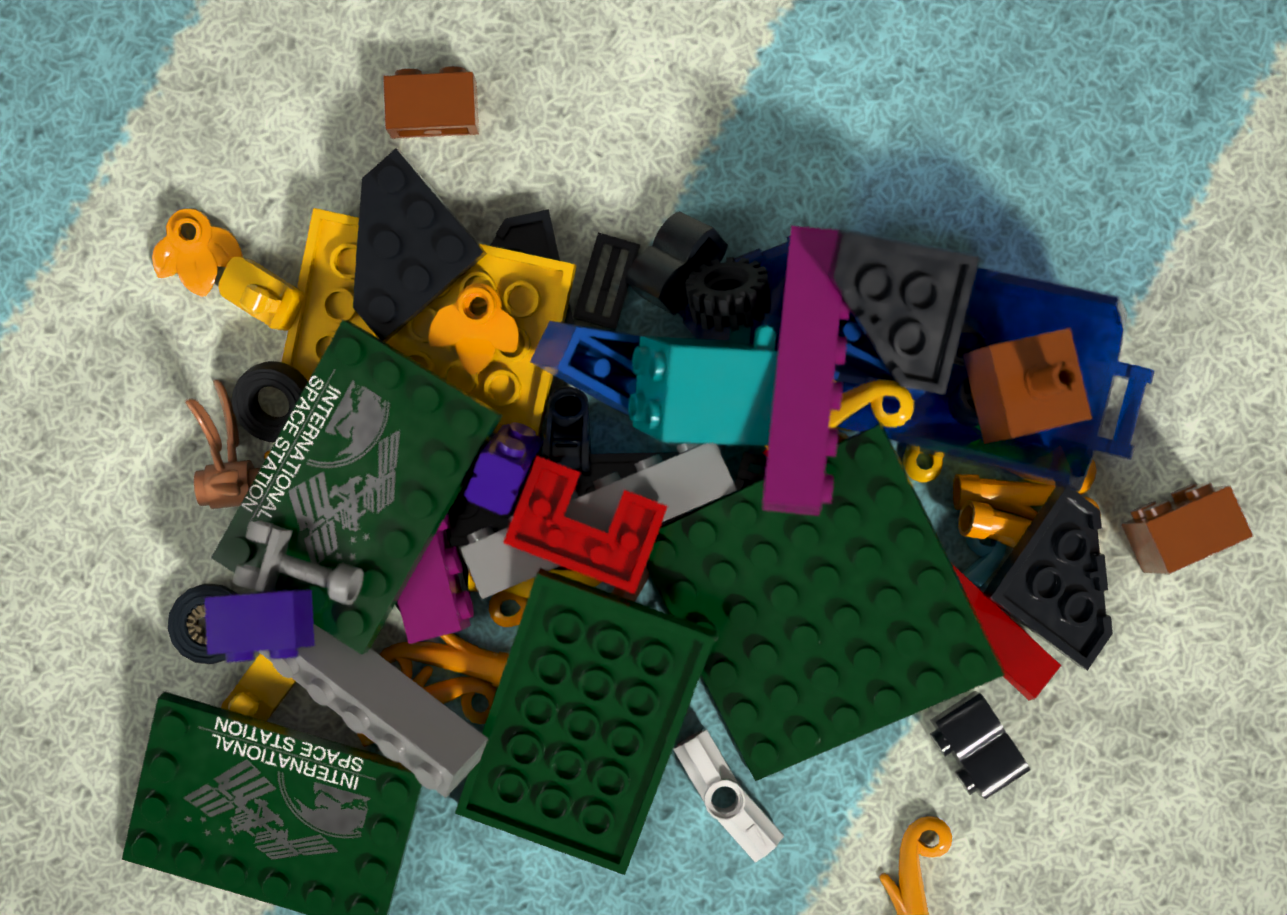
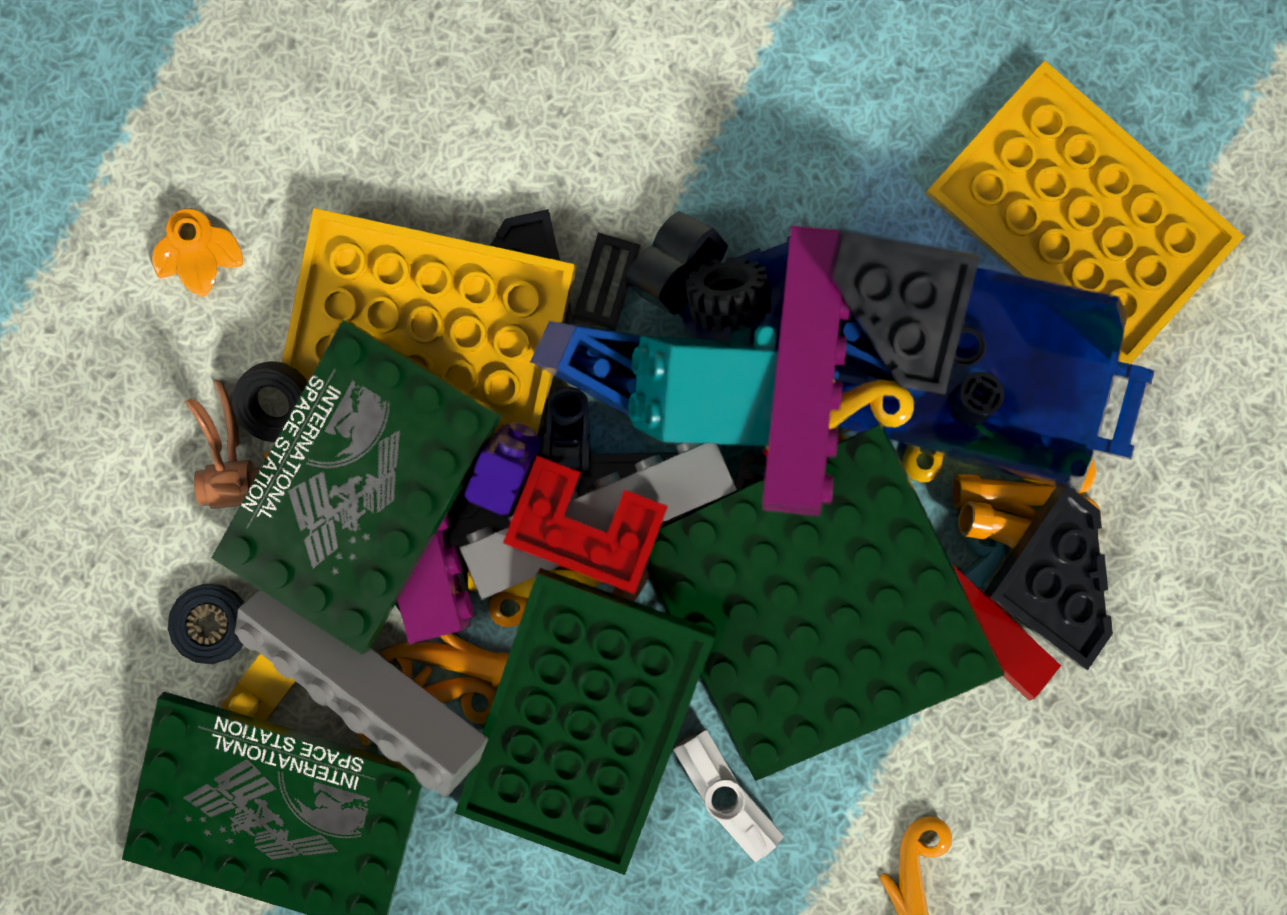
dark purple brick [204,590,315,662] -> none
yellow piece [219,257,304,331] -> none
light grey bar [232,520,363,605] -> none
black plate [353,148,487,342] -> none
dark orange brick [384,66,479,139] -> none
light orange plate [429,283,519,375] -> none
black brick [930,691,1031,800] -> none
dark orange brick [963,328,1092,444] -> none
dark orange brick [1121,481,1253,574] -> none
none -> yellow plate [925,60,1245,370]

